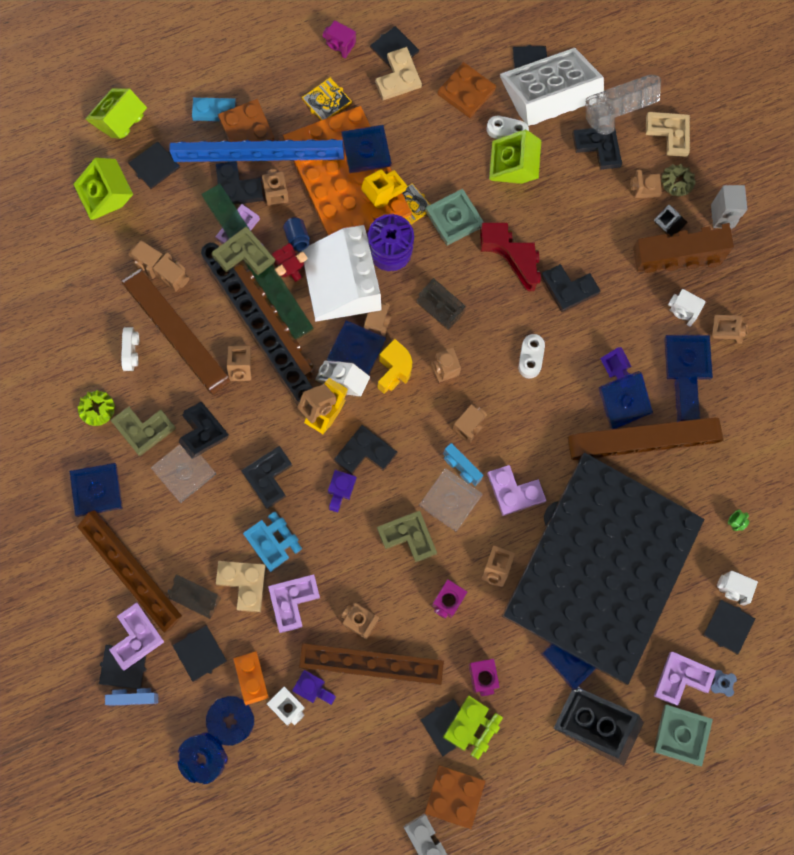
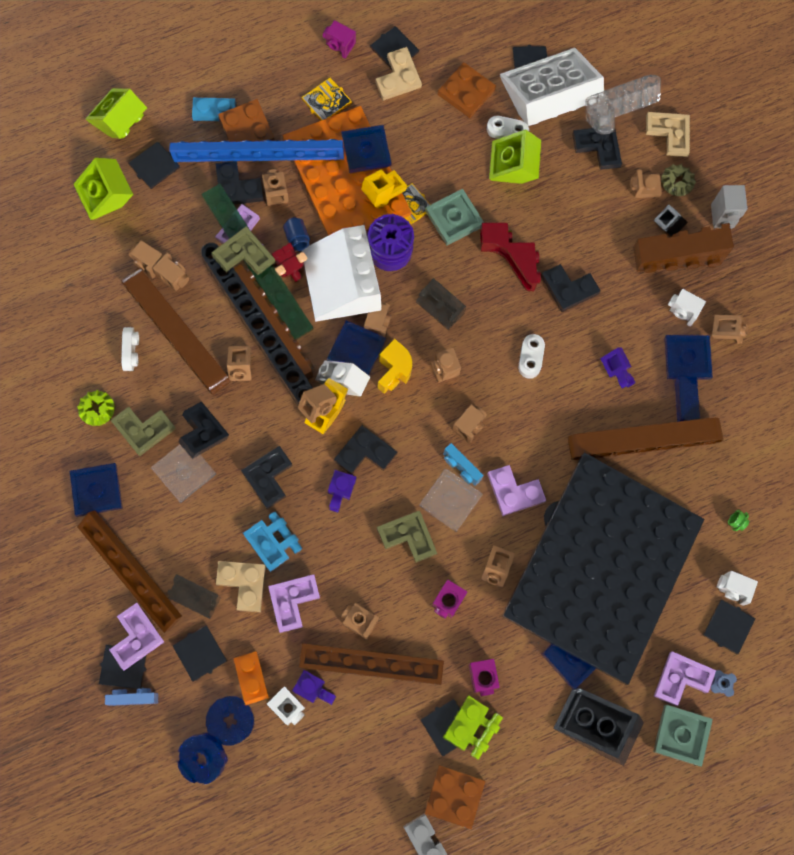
clear blue plate [598,371,653,429] -> none

